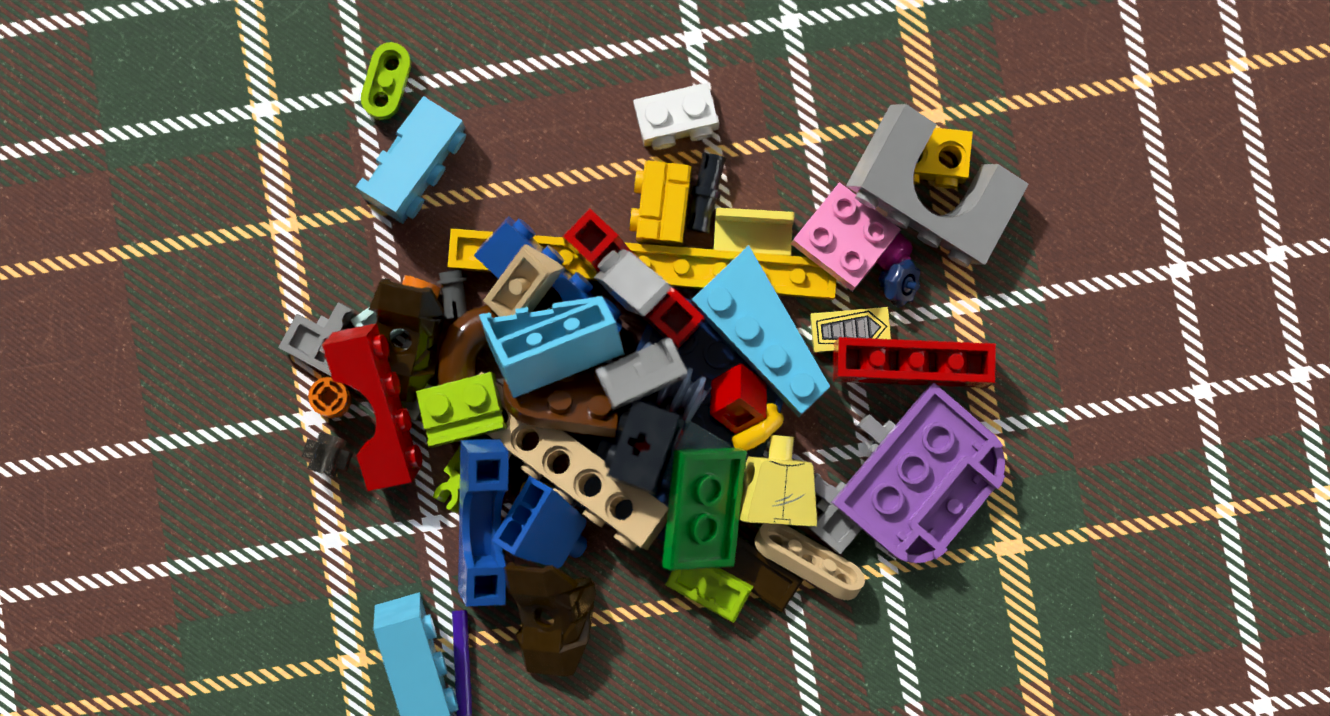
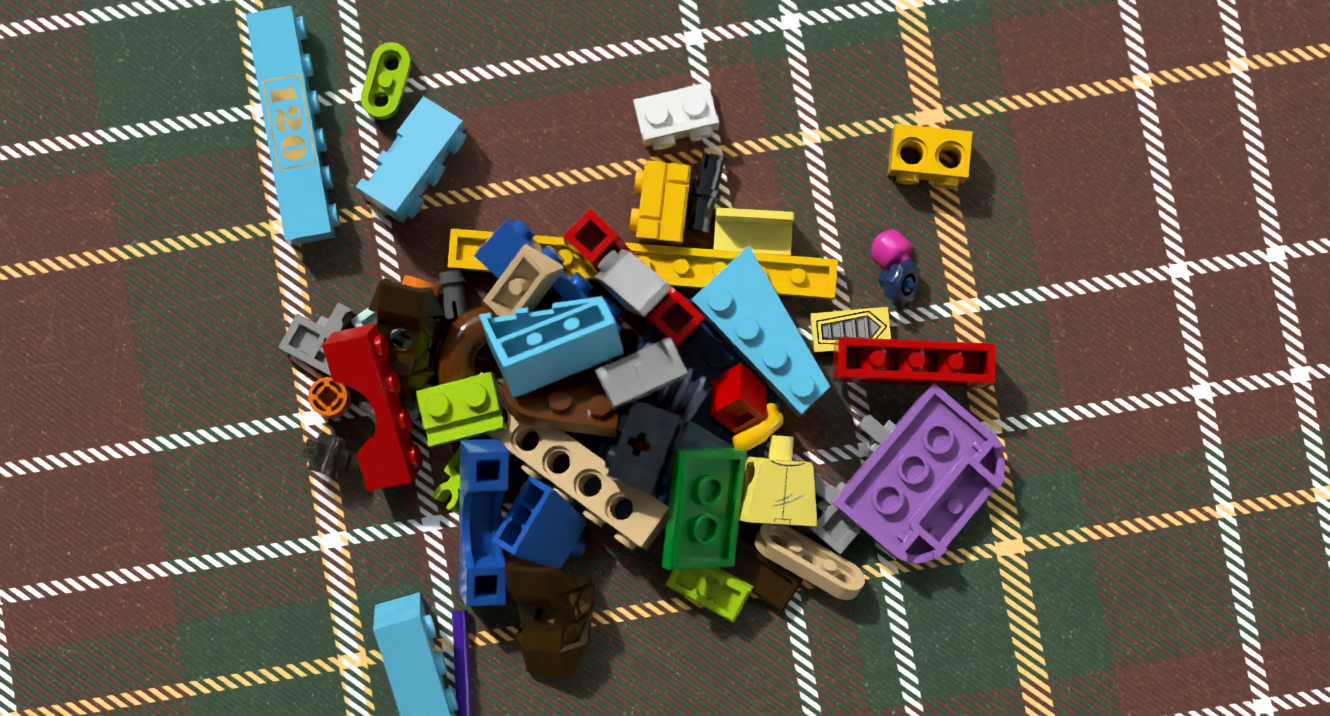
bright pink plate [791,182,901,292] -> none
light grey arch [846,104,1029,267] -> none
none -> medium azure brick [246,6,340,246]

